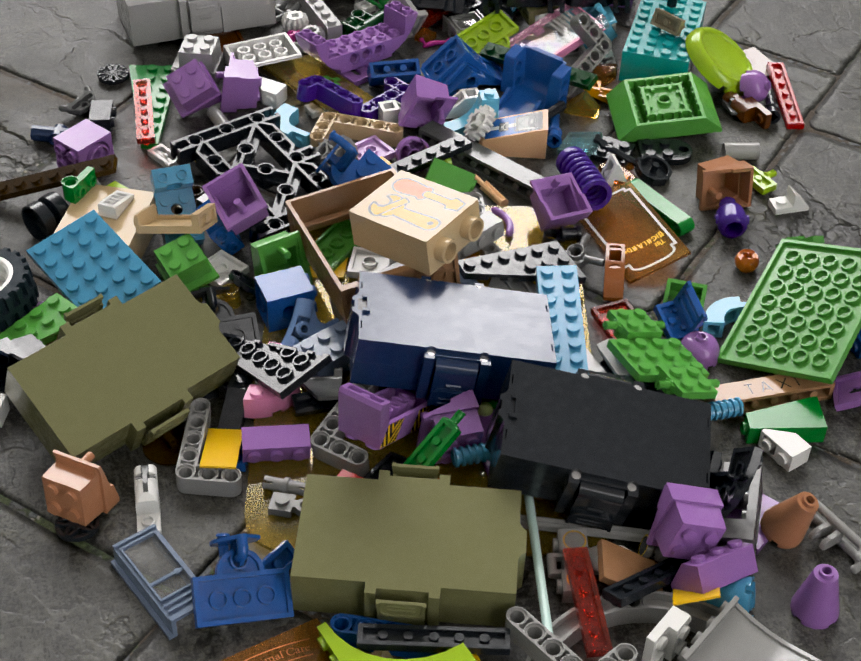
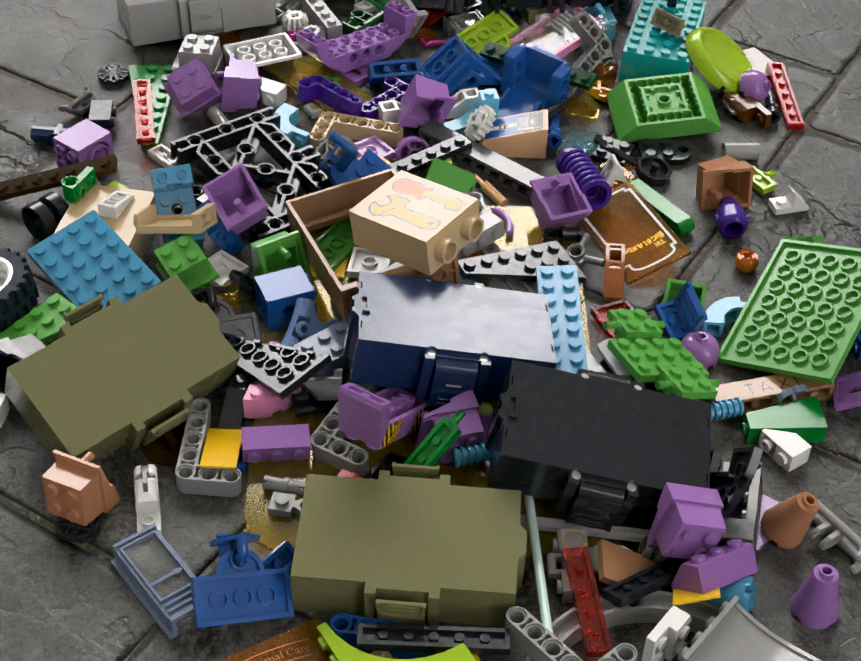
none -> sand blue piece [776,384,809,404]

